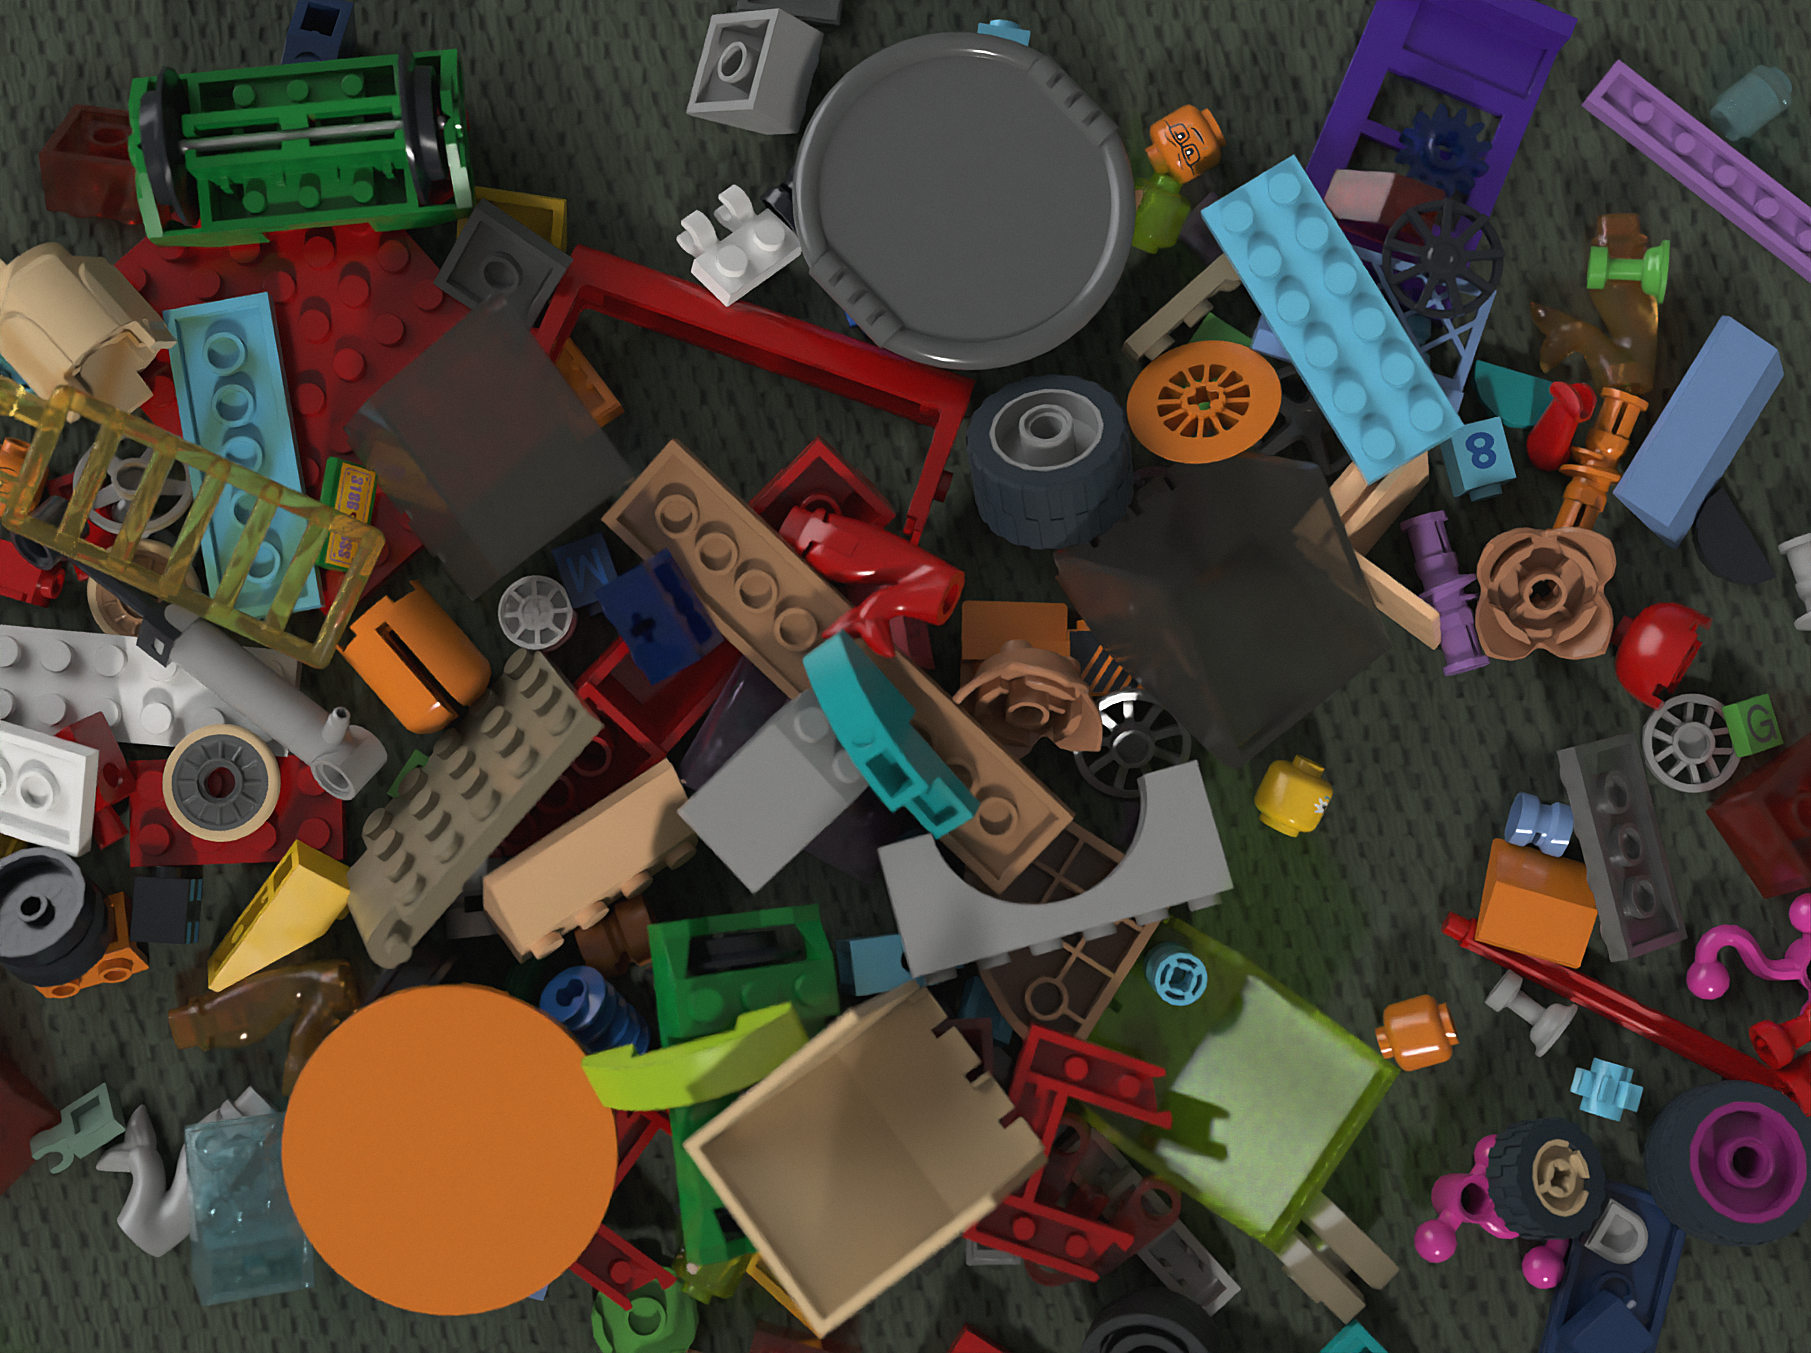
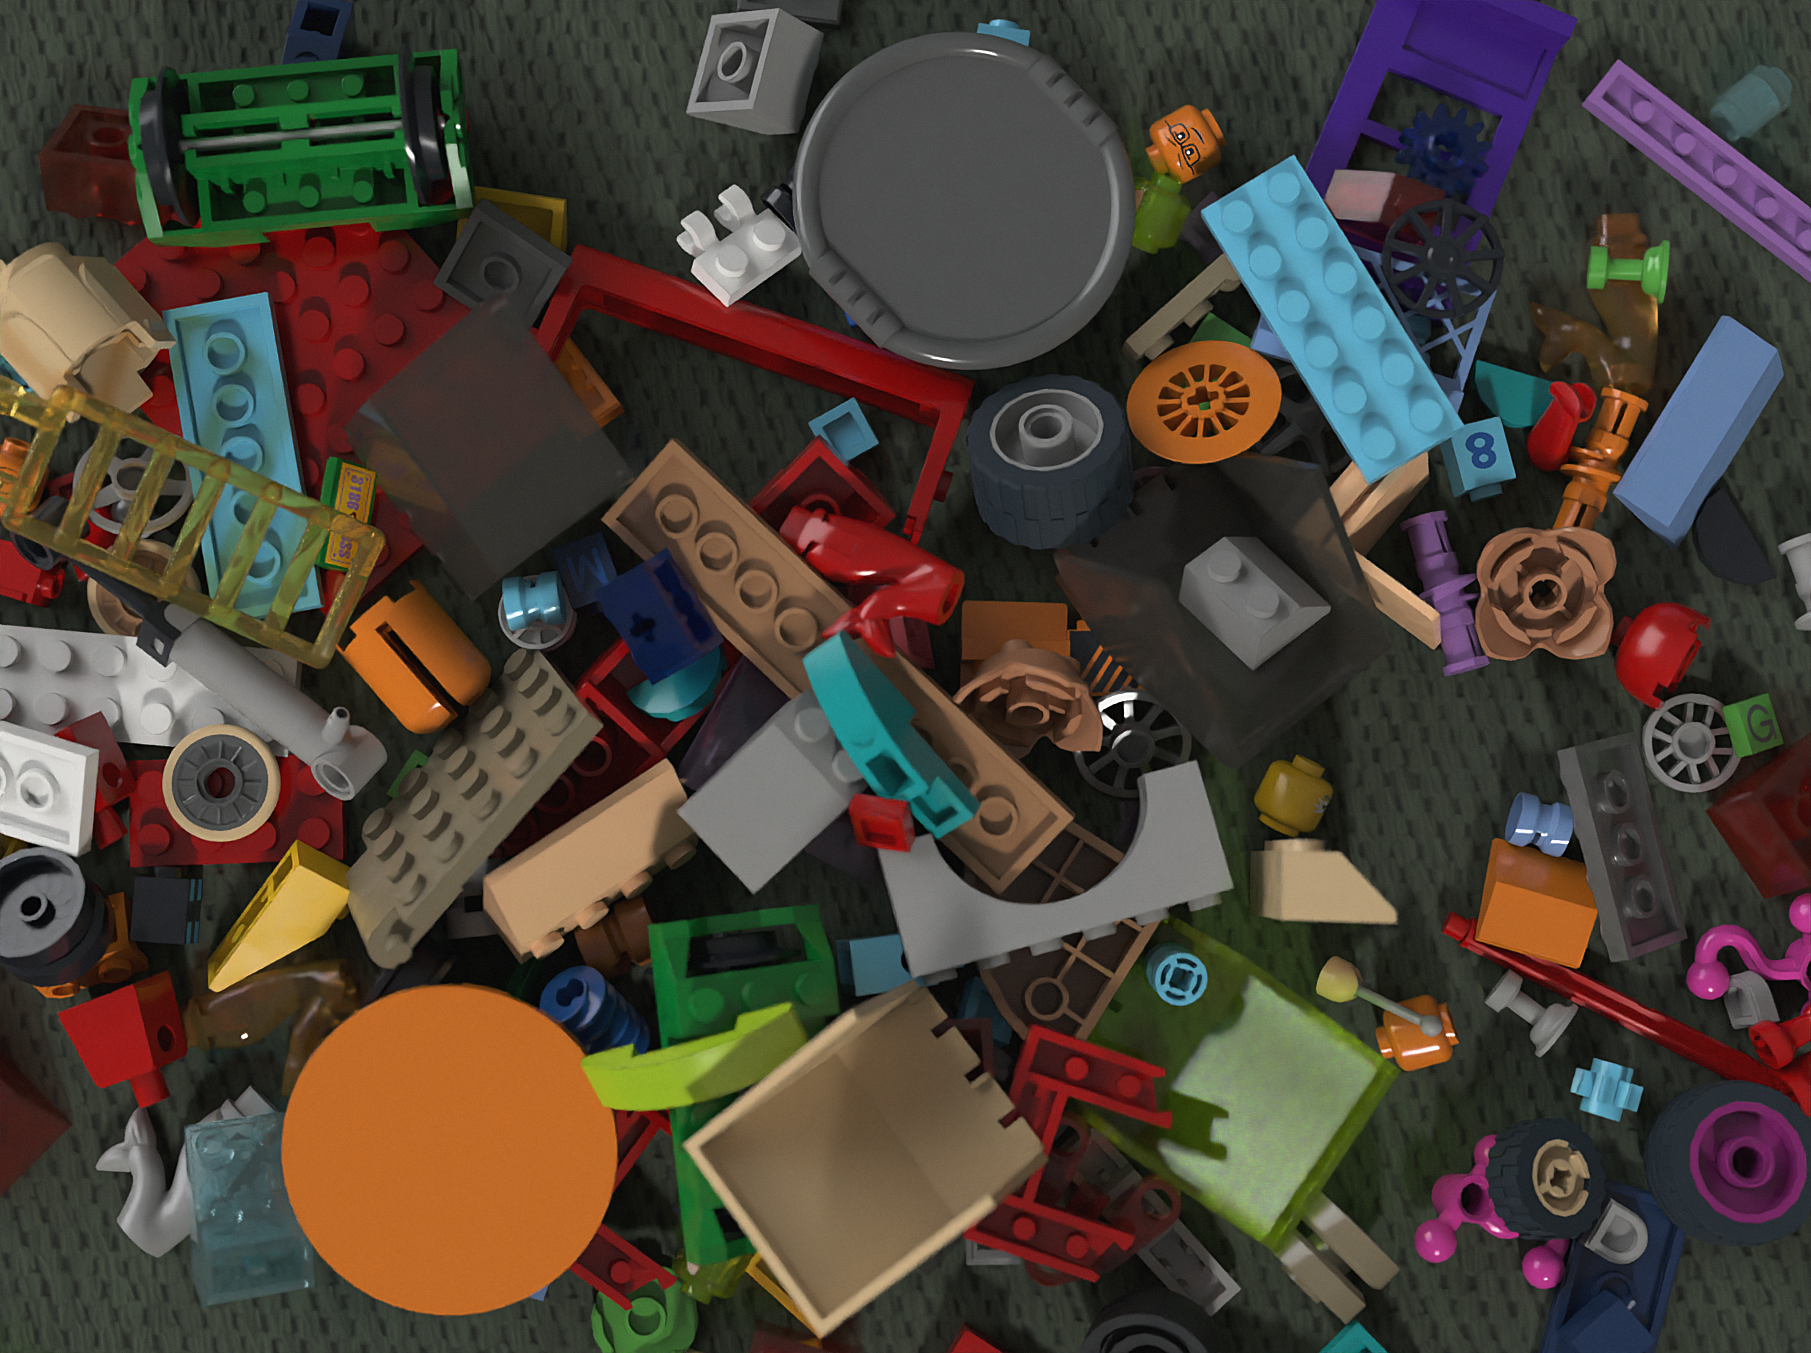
sand green plate [30,1082,126,1174] -> none
none -> red torso [58,970,188,1108]
none -> medium azure wheel [502,571,566,631]
none -> teal tile [625,639,728,722]
none -> medium azure plate [808,397,881,462]
none -> red tile [849,794,915,853]
none -> light grey slope [1178,537,1331,671]
none -> tan slope [1249,840,1397,923]
none -> hinge [1316,956,1442,1037]
none -> light grey tile [1723,971,1780,1029]

